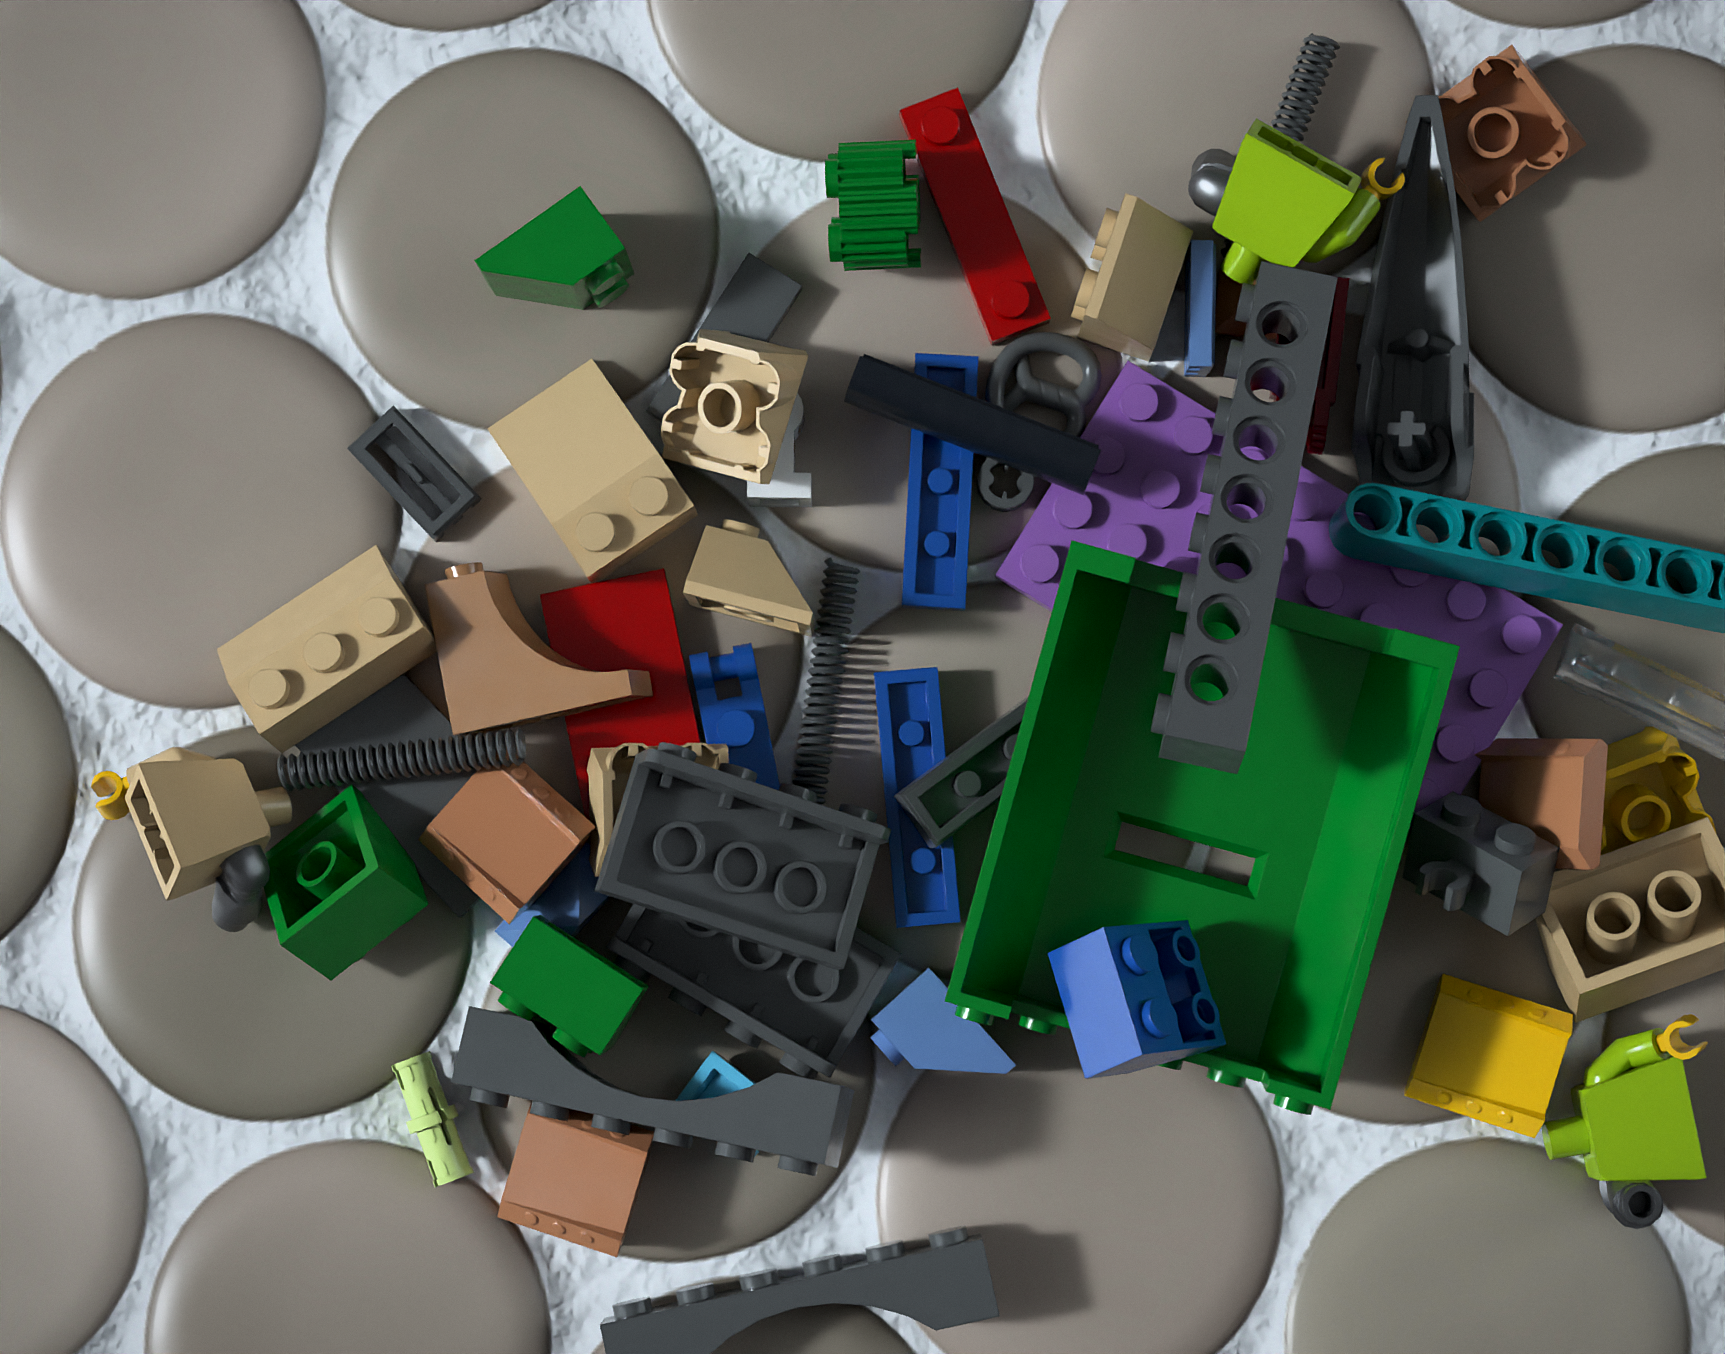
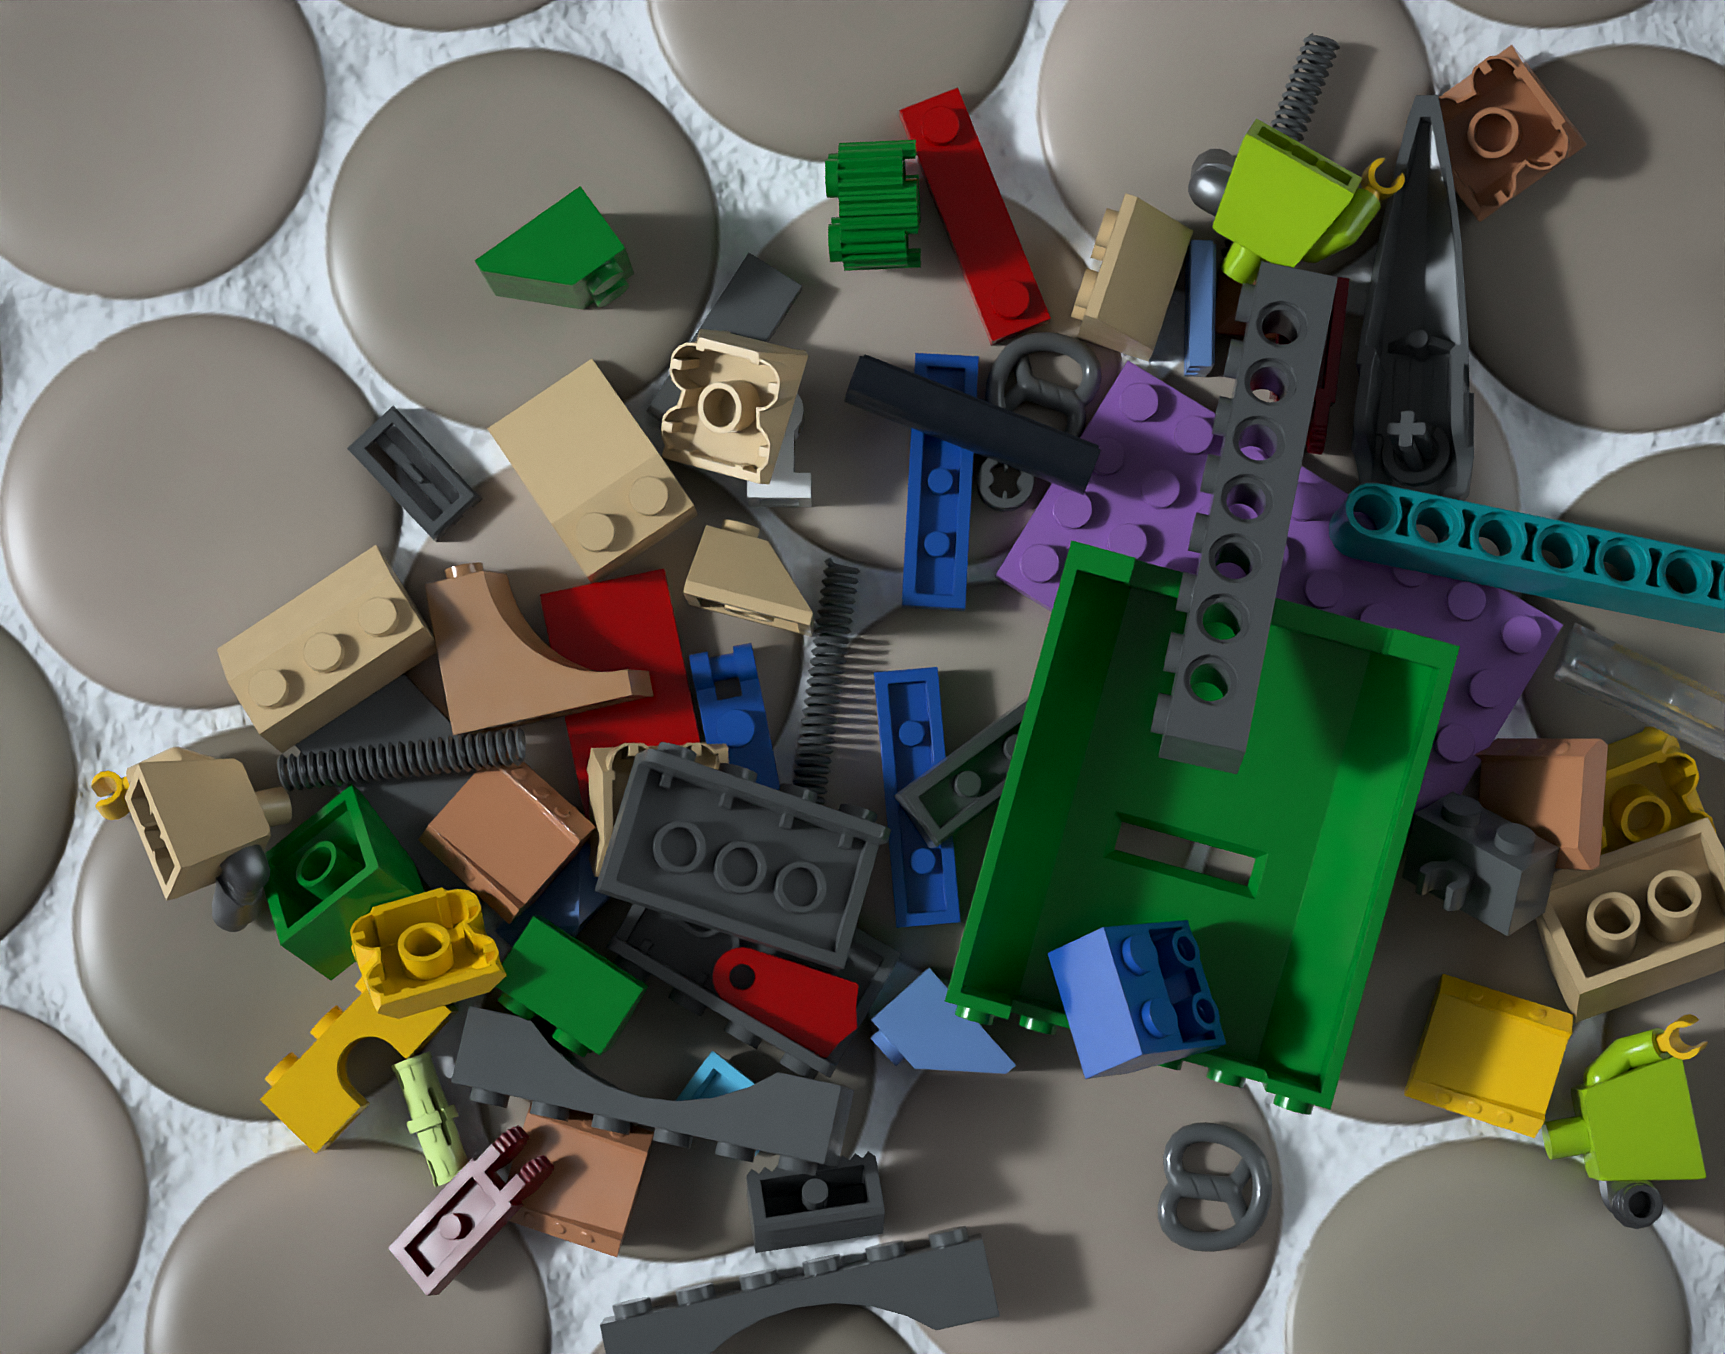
none -> yellow arch [260,977,459,1154]
none -> yellow slope [350,887,506,1019]
none -> hinge [388,1125,554,1296]
none -> red piece [713,947,859,1058]
none -> dark grey brick [746,1151,885,1253]
none -> dark grey piece [1157,1122,1272,1252]

